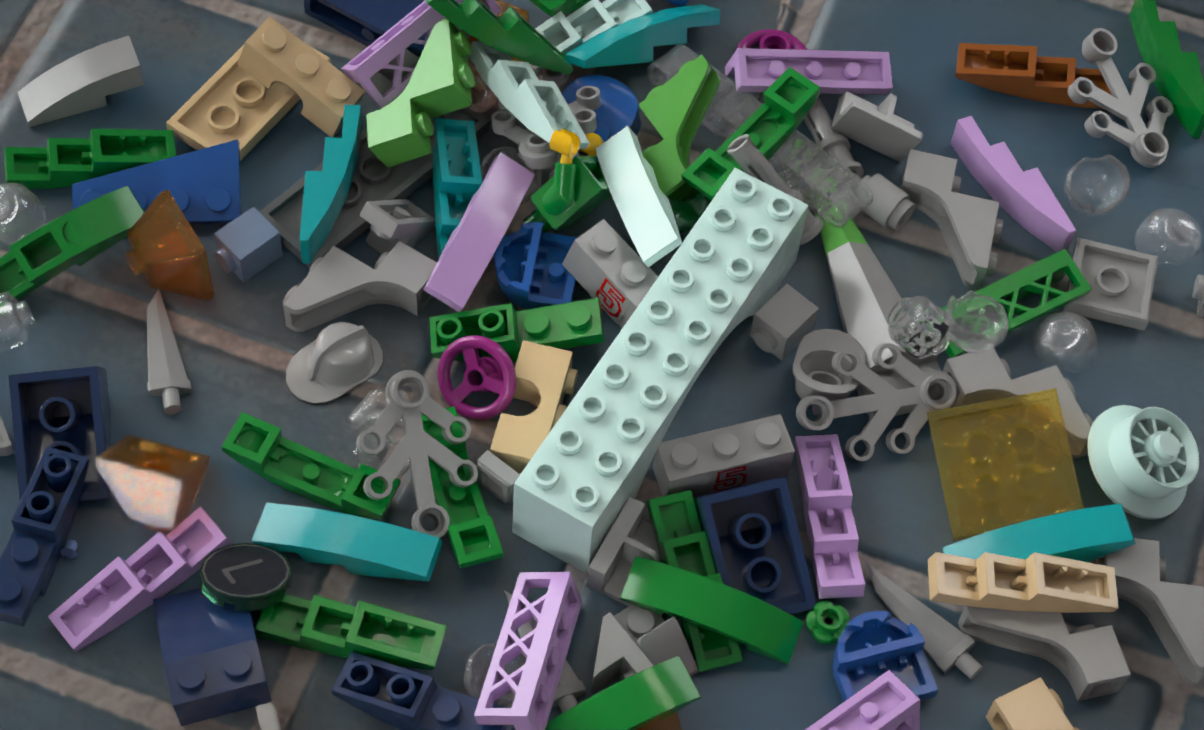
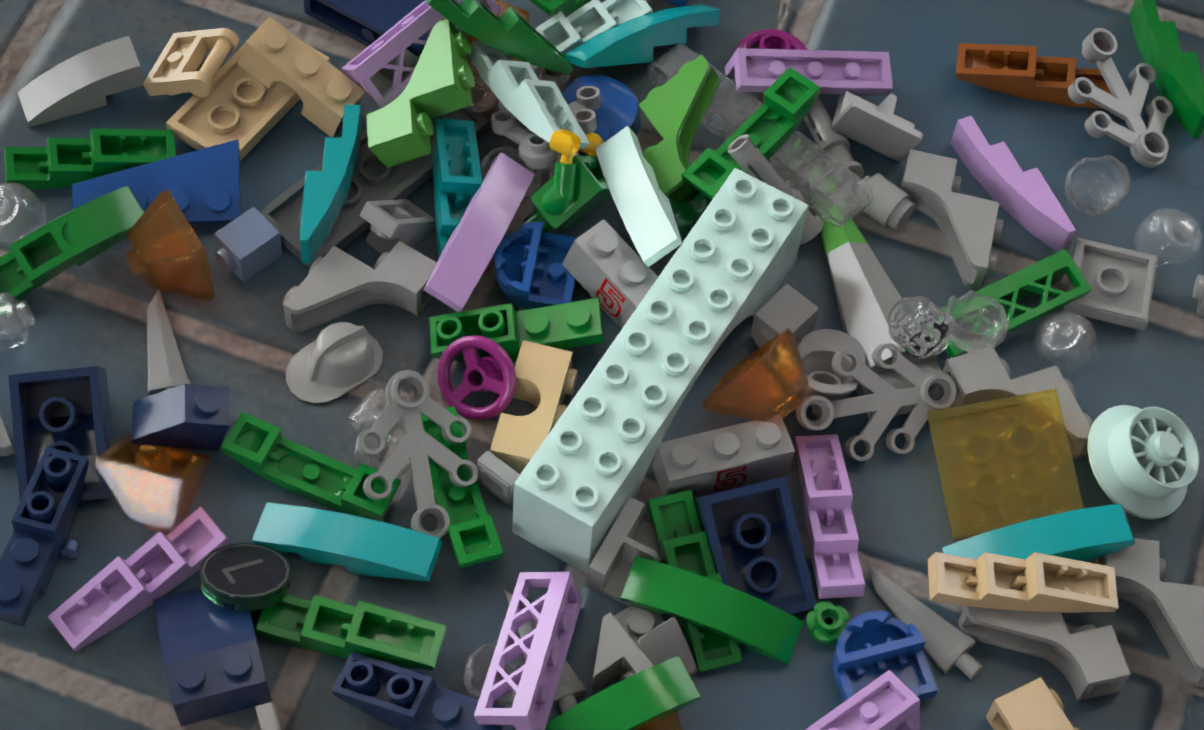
none -> dark blue slope [132,384,229,451]
none -> tan plate [143,28,239,98]
none -> clear orange slope [701,328,809,422]

